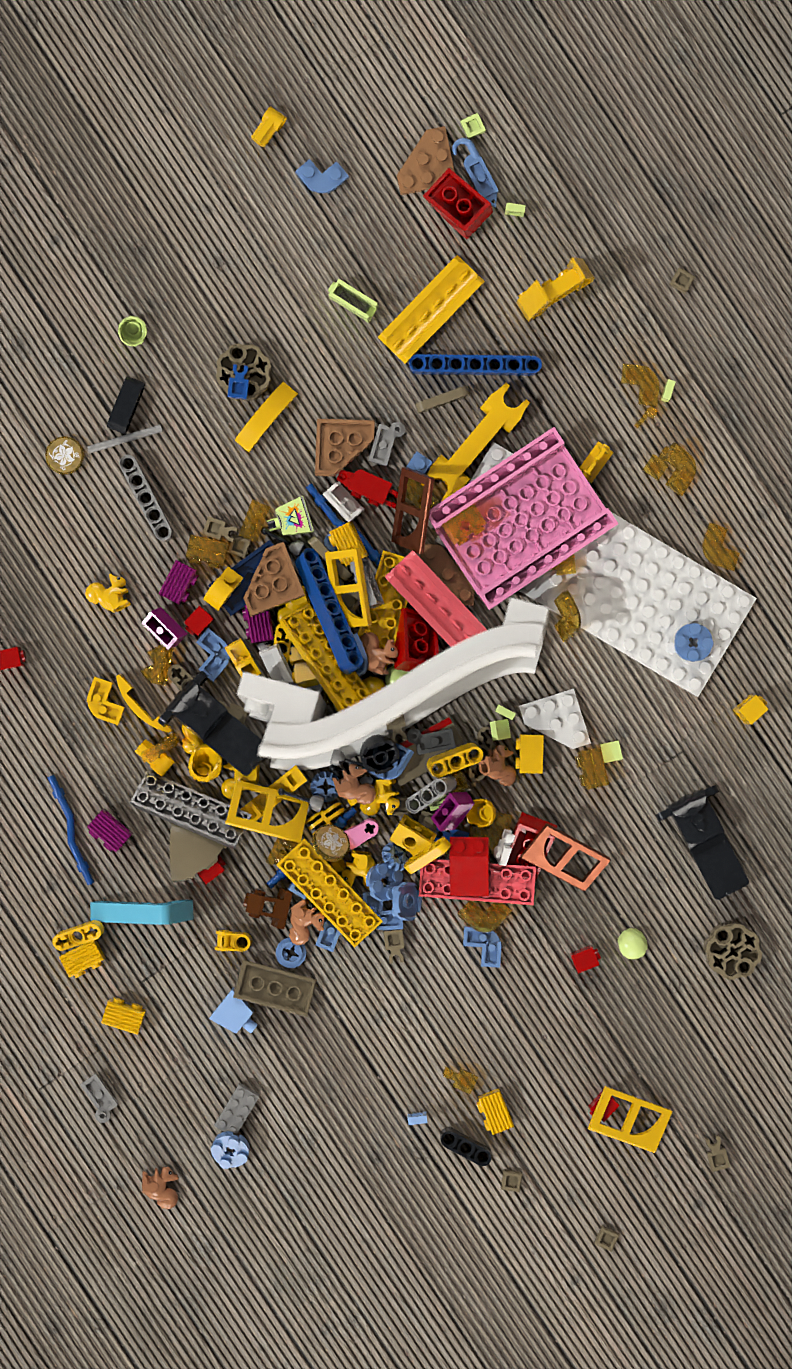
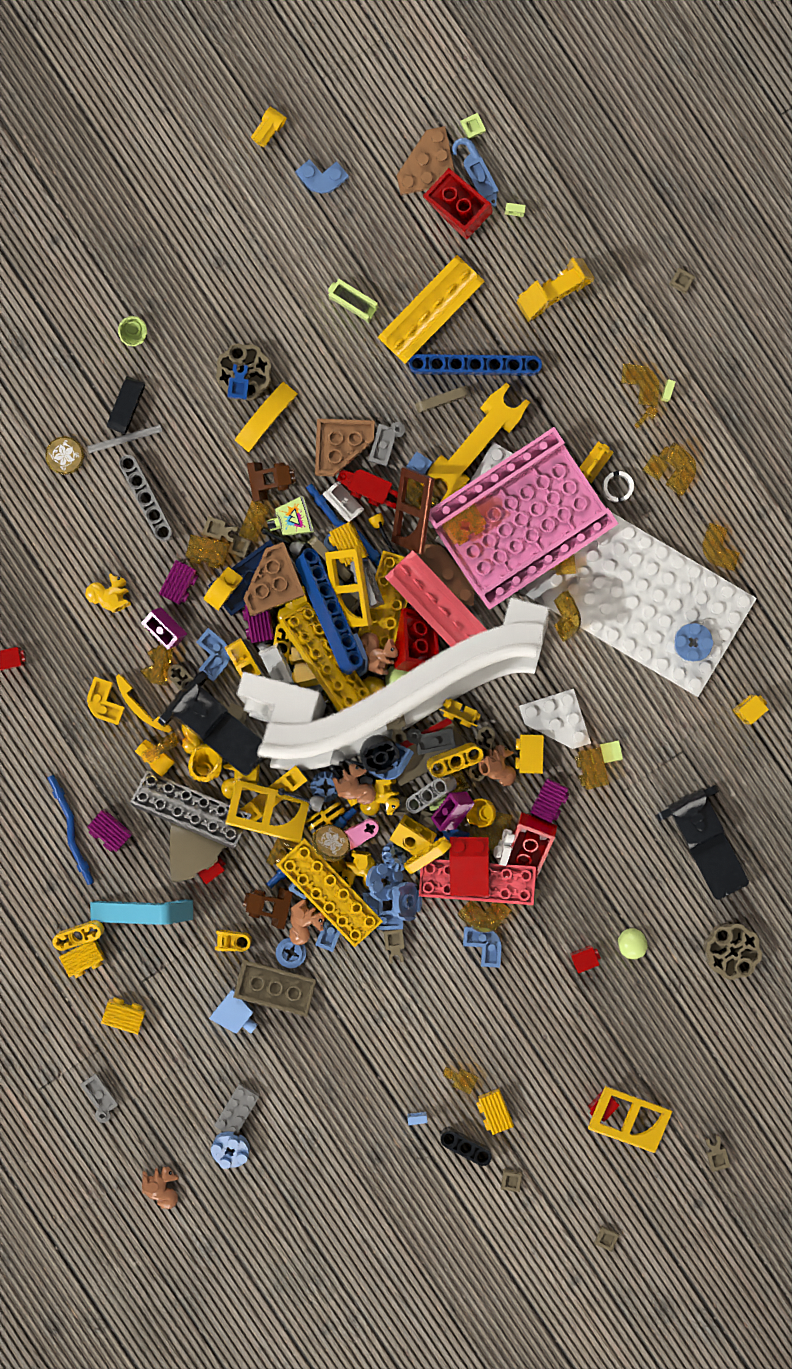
red brick [184,606,215,636] -> none
yellowish green tile [490,719,511,741] -> none
yellowish green tile [495,704,516,720] -> none
window [520,823,610,891] -> none
none -> reddish brown tile [247,462,296,502]
none -> hinge [368,512,397,554]
none -> yellow hinge [439,698,481,728]
none -> magenta brick [530,778,570,823]
none -> white piece [602,471,634,502]

